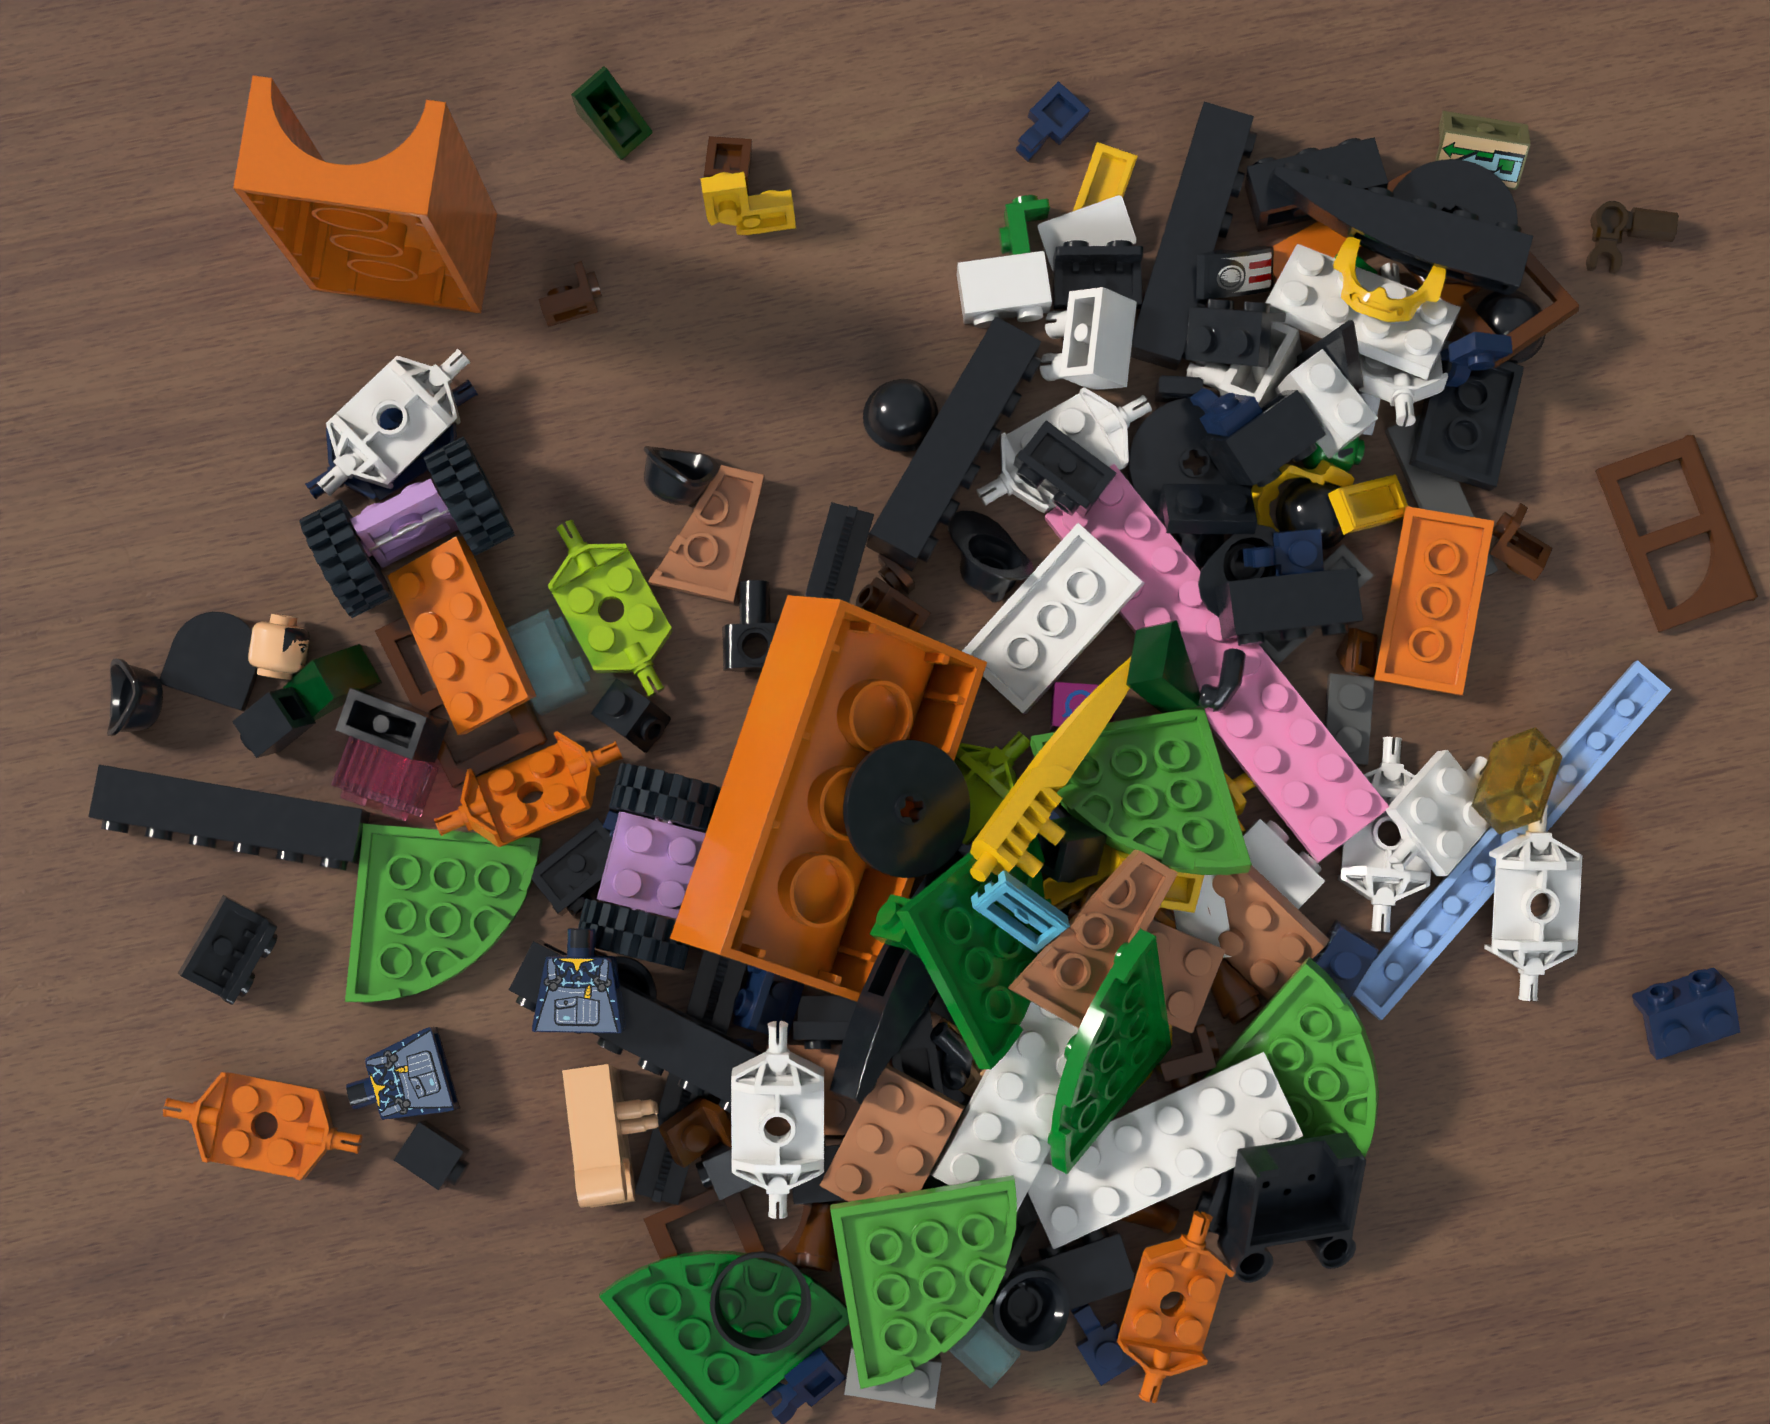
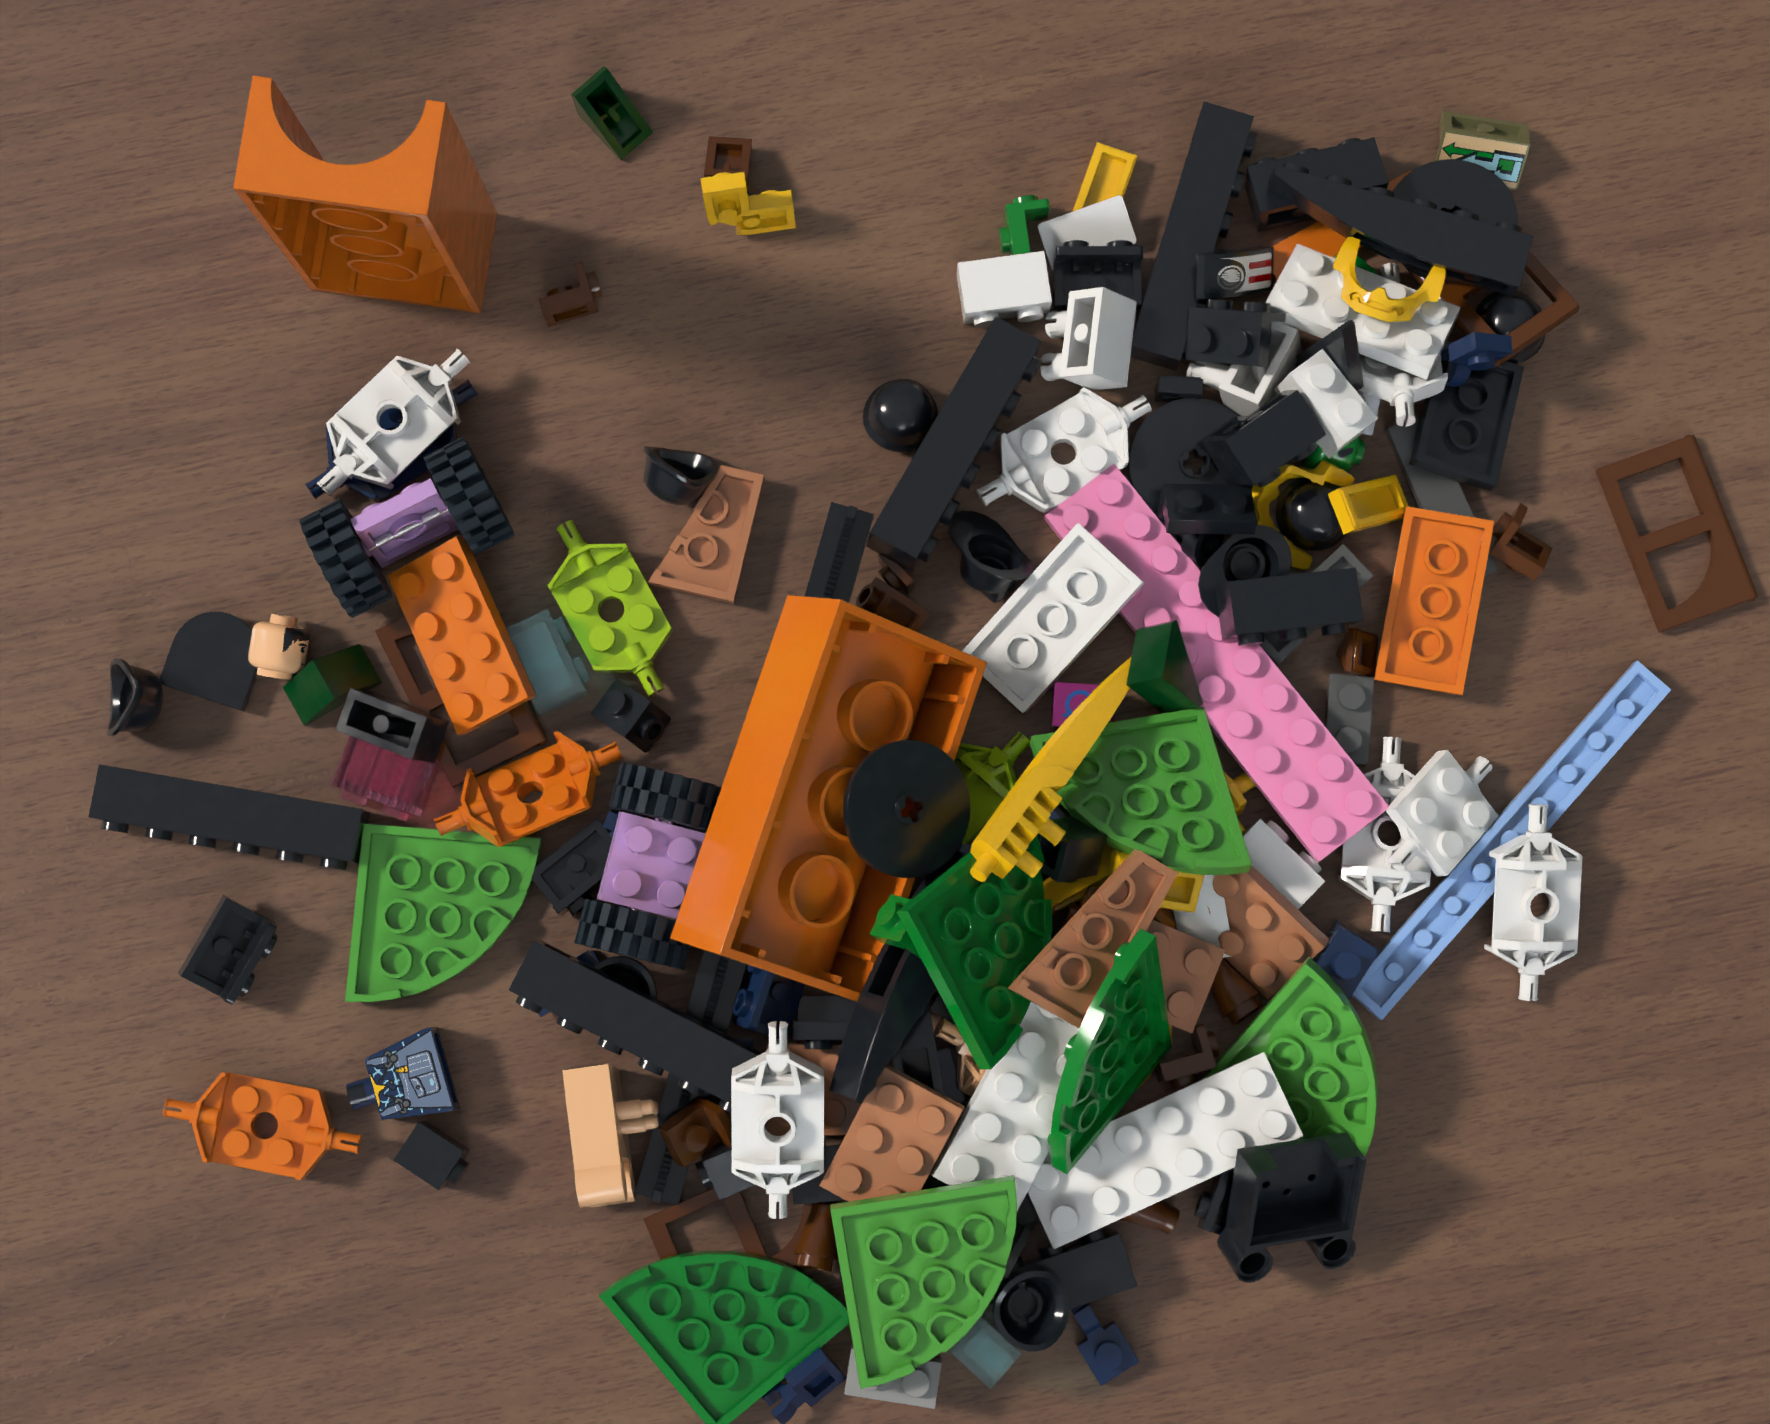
black brick [232,687,316,758] -> none
torso [532,928,626,1033] -> none
black tyre [710,1251,811,1354] -> none
black piece [722,580,778,672] -> none
black arm [930,1022,973,1090] -> none
medium azure tile [971,870,1070,953] -> none
black bracket [1013,420,1116,518] -> none
dark blue plate [1016,81,1090,162] -> none
orange plate [1117,1211,1234,1403] -> none
dark blue plate [1190,388,1263,437] -> none
black arm [1198,648,1246,712] -> none
dark blue plate [1243,529,1324,576] -> none
clear yellow brick [1471,727,1563,834] -> none
dark brown bar [1586,201,1679,274] -> none
dark blue bracket [1632,968,1740,1060] -> none

